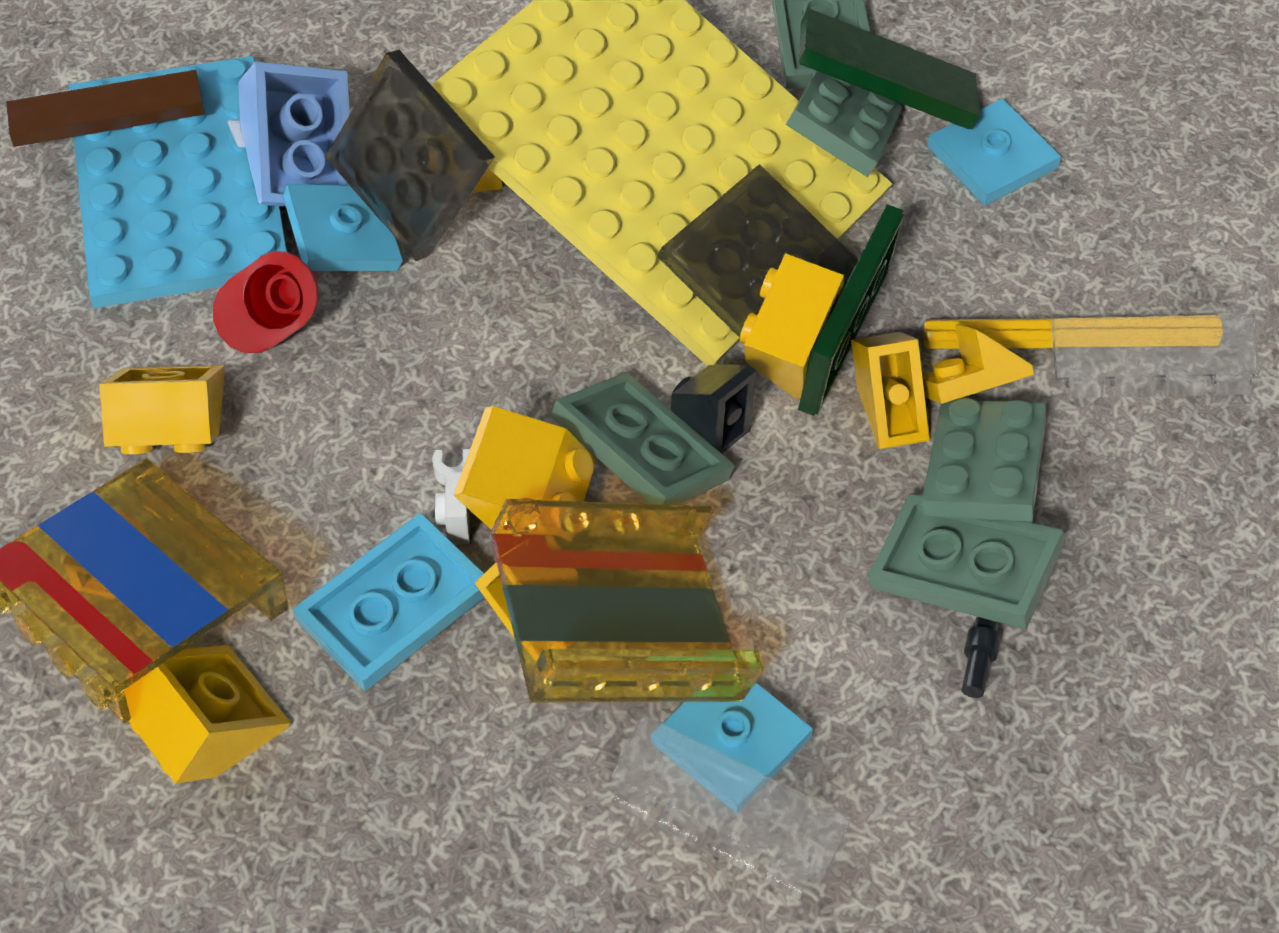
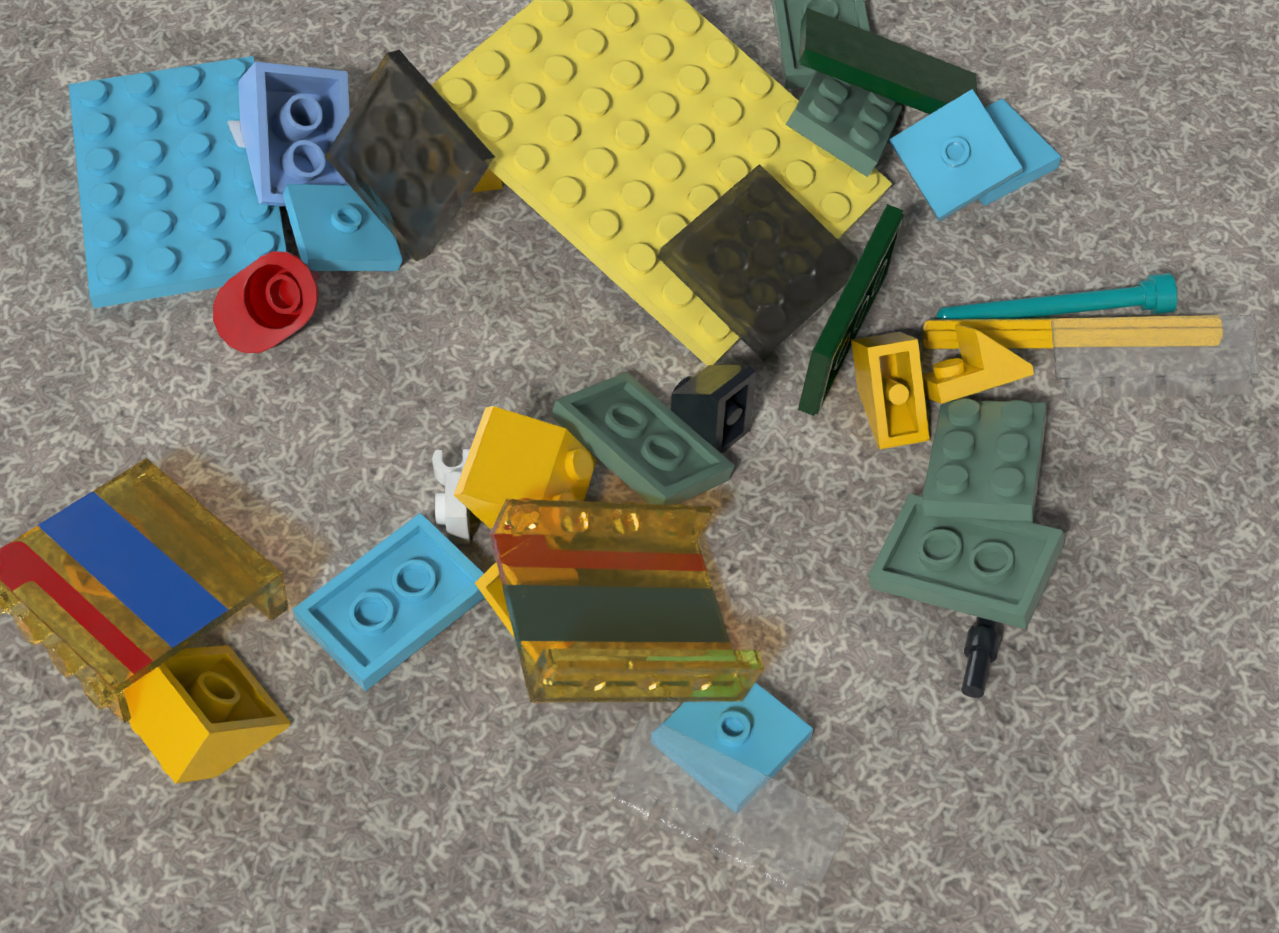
reddish brown tile [6,70,205,147] -> none
yellow slope [99,365,225,454] -> none
yellow slope [739,253,844,399] -> none
none -> medium azure plate [889,89,1023,222]
none -> teal piece [936,273,1177,319]

